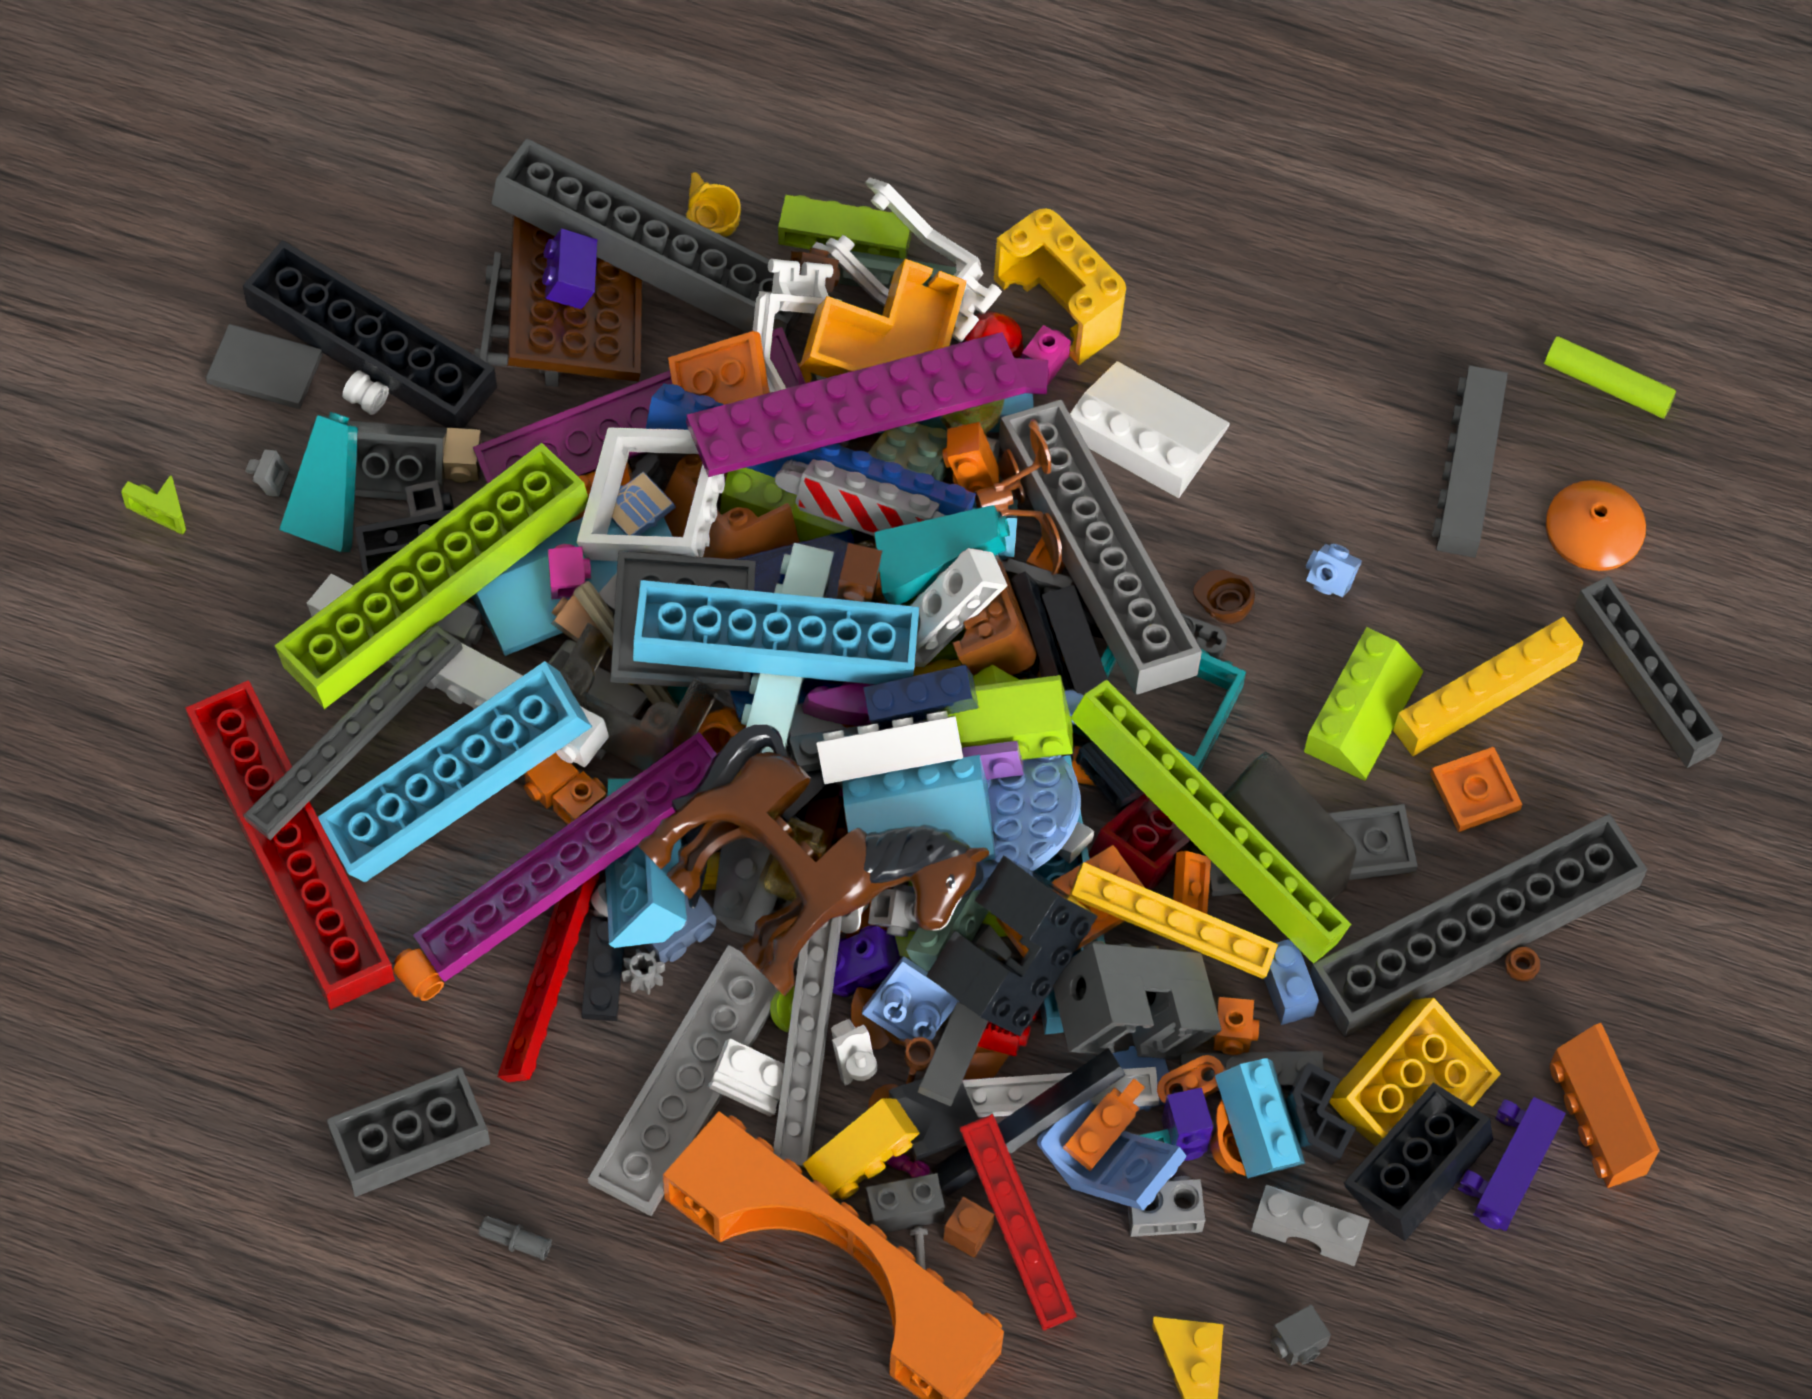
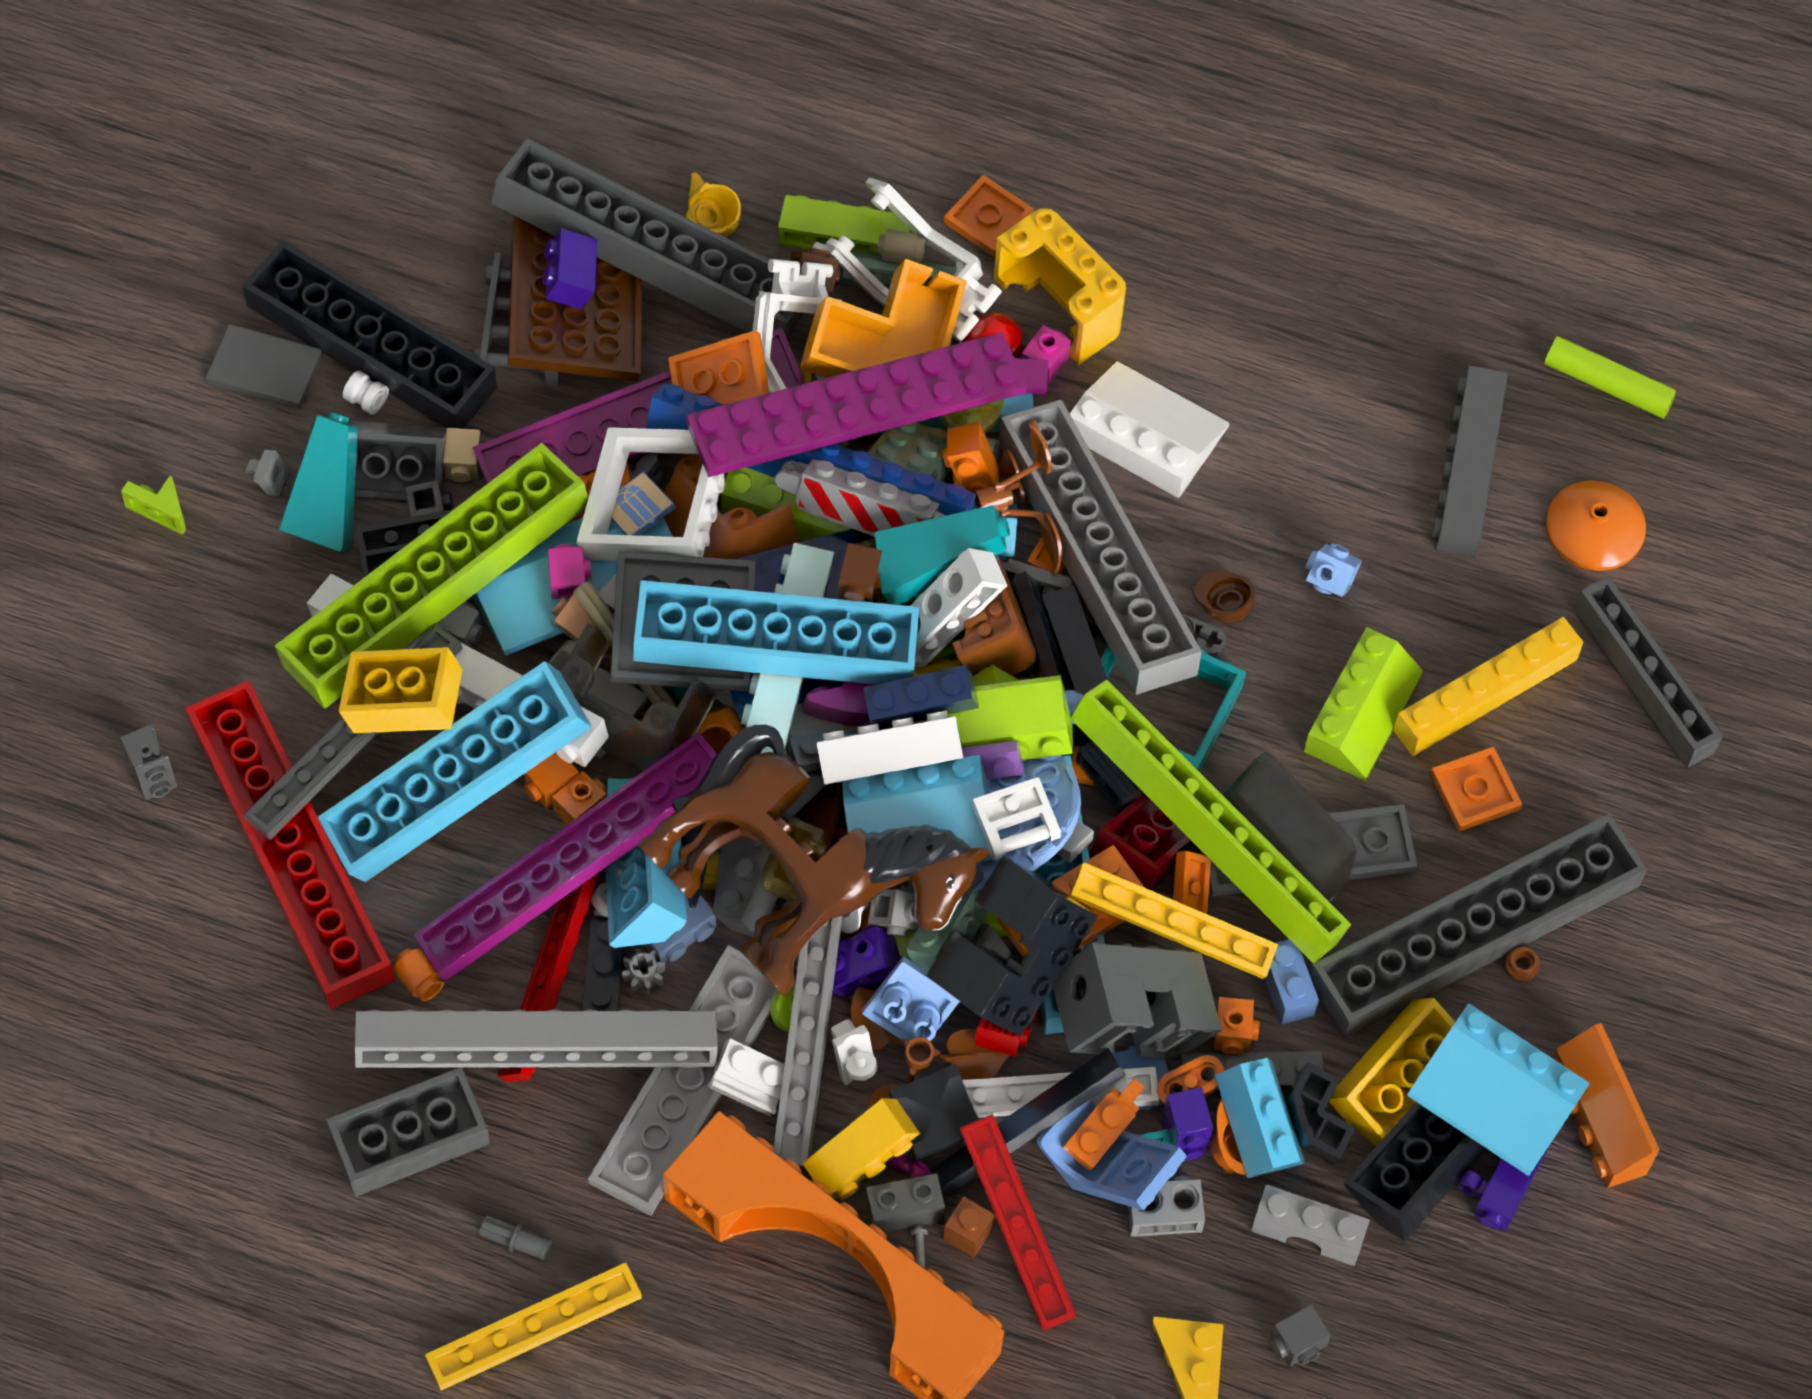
dark grey tile [918,1002,988,1106] -> none
none -> dark grey hinge [120,724,177,801]
none -> yellow brick [339,647,463,733]
none -> light grey brick [355,1009,718,1068]
none -> yellow plate [425,1262,642,1391]
none -> dark tan brick [877,229,926,264]
none -> orange plate [944,174,1034,258]
none -> white plate [971,777,1061,860]
none -> medium azure slope [1407,1003,1590,1176]

